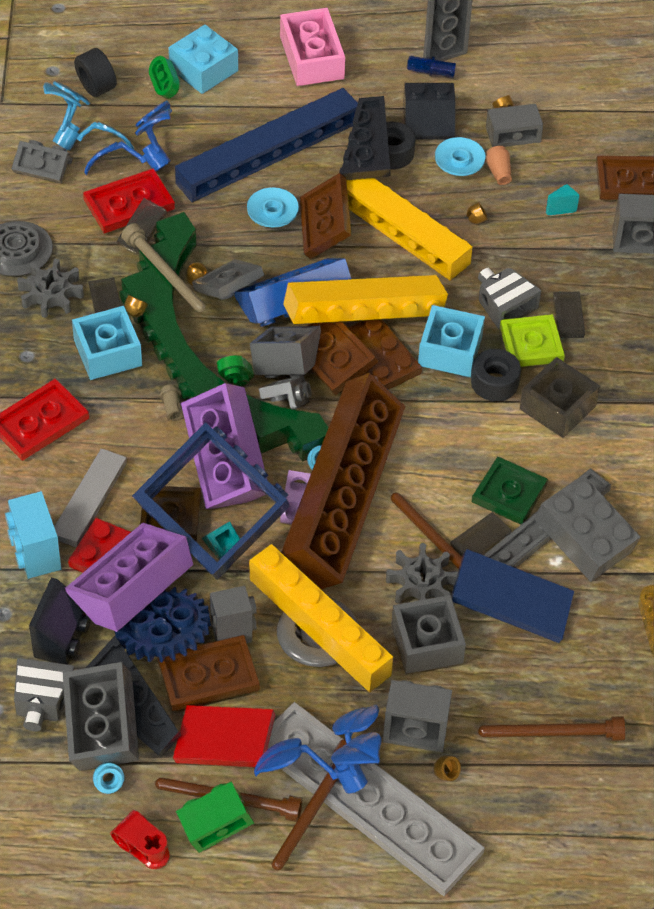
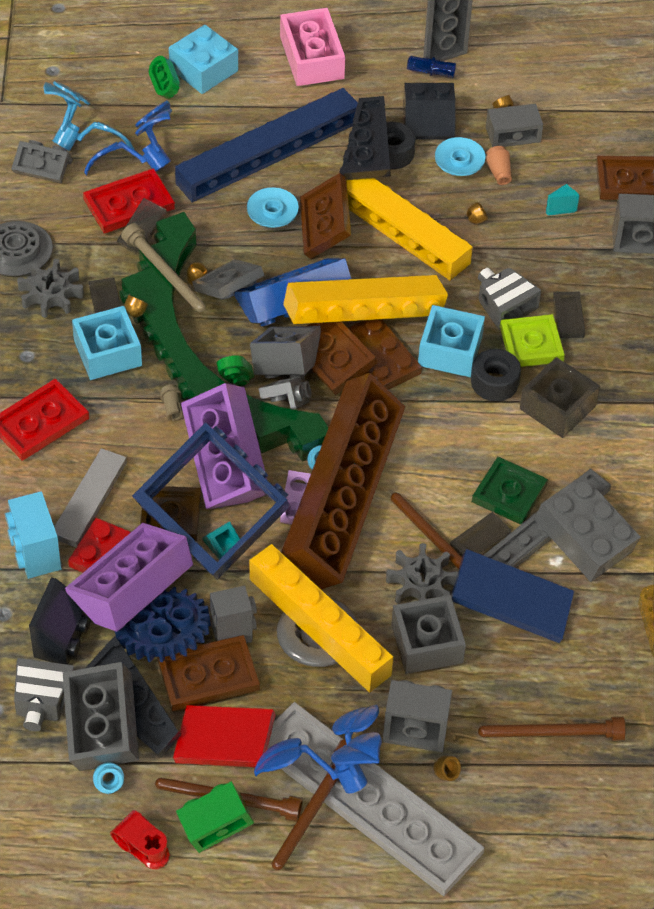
black tyre [74,48,117,97] -> none

